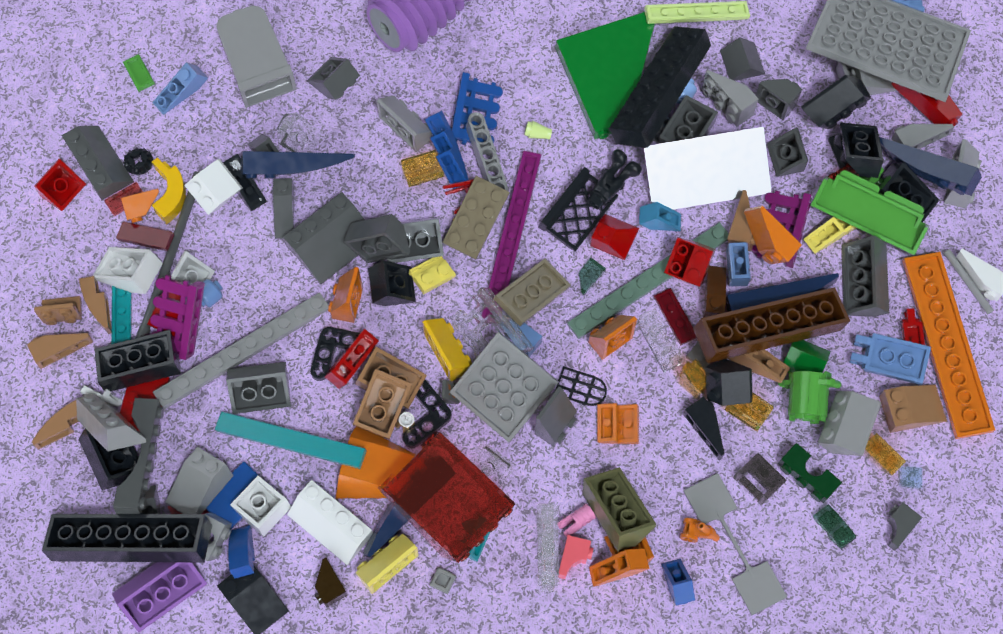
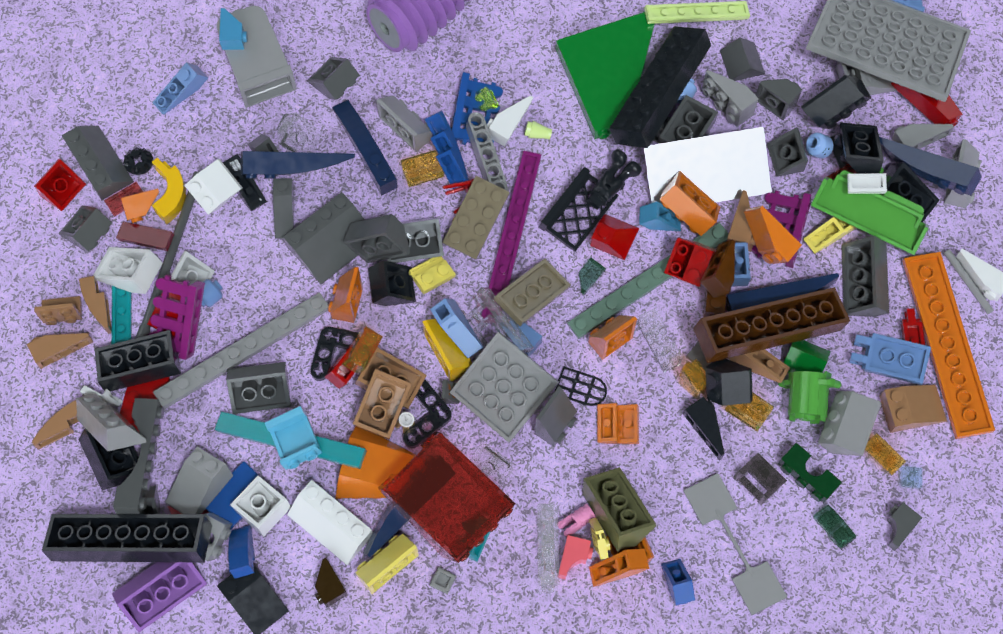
bright green tile [123,54,155,92] -> none
dark red tile [654,288,697,346] -> none
orange piece [680,518,720,543] -> none
none -> dark grey slope [58,205,112,252]
none -> dark azure slope [219,8,248,50]
none -> medium azure panel [265,406,322,470]
none -> dark blue slope [332,100,398,196]
none -> clear yellow brick [342,327,383,374]
none -> medium blue slope [430,298,484,358]
none -> clear neon green tile [475,87,500,111]
none -> white slope [487,95,534,147]
none -> light yellow plate [589,518,610,559]
none -> orange slope [660,171,721,236]
none -> reddish brown slope [700,239,735,298]
none -> light blue head [806,133,834,159]
none -> white tile [847,173,887,194]

